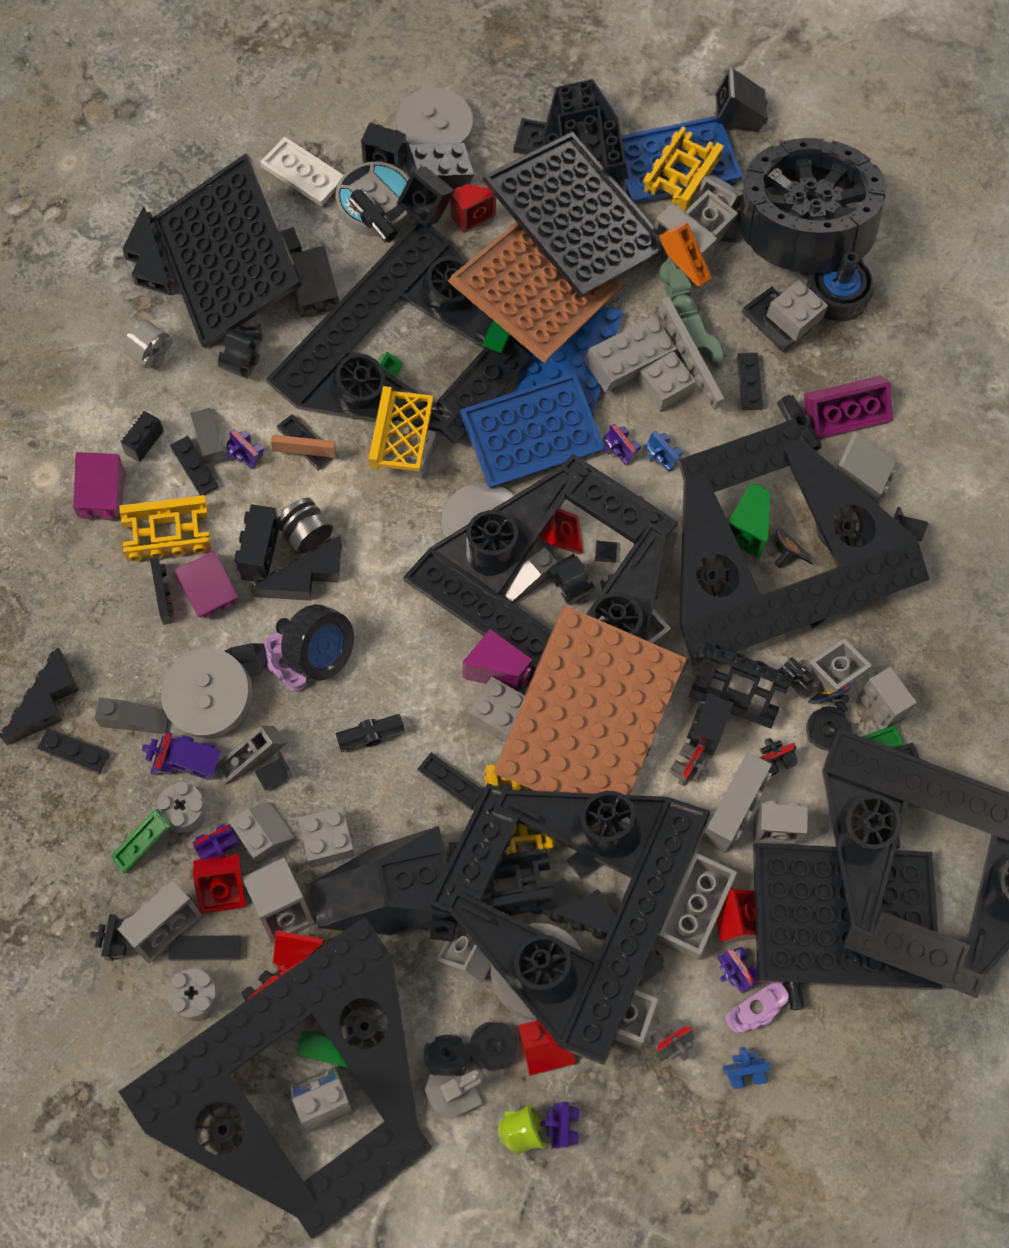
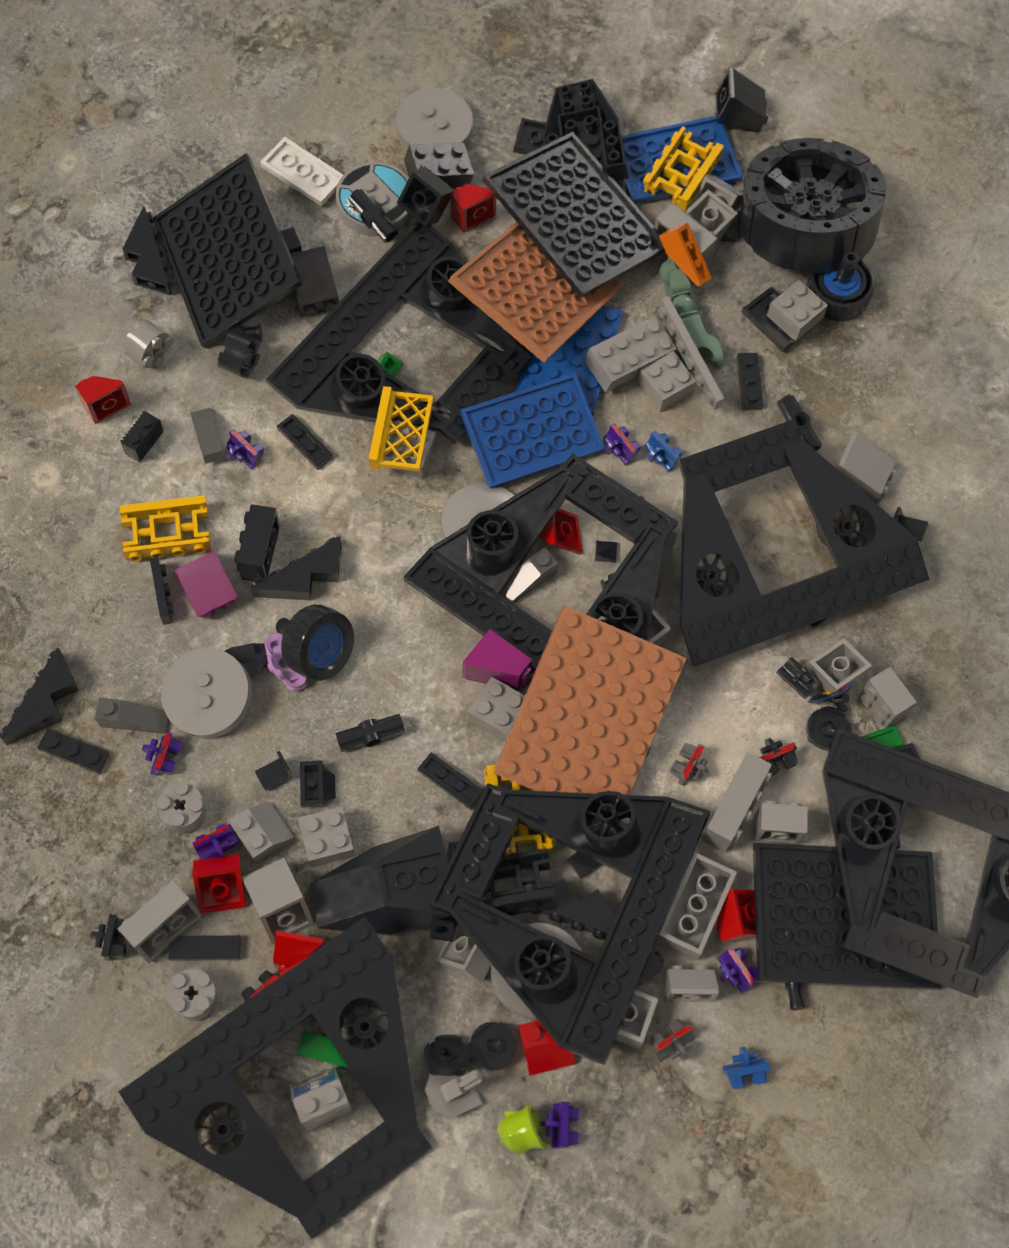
magenta slope [73,452,126,520] -> none
green tile [110,809,172,873] -> none
dark purple brick [165,735,221,780] -> none
black plate [170,436,219,496] -> none
dark grey slope [215,725,286,784] -> none
nougat tile [271,435,336,458] -> none
flat silver wheel [276,497,334,555] -> none
black brick [361,122,407,170] -> none
green tile [482,320,510,353] -> none
black brick [549,553,595,604] -> none
black brick [687,694,733,756] -> none
black fence [689,644,792,729] -> none
lavender piece [725,983,788,1033] -> none
green slope [728,482,770,559] -> none
shield [774,527,814,568] -> none
magenta slope [803,376,893,438] -> none
none -> red slope [75,376,131,424]
none -> black slope [300,760,336,808]
none -> light grey slope [665,965,719,1002]

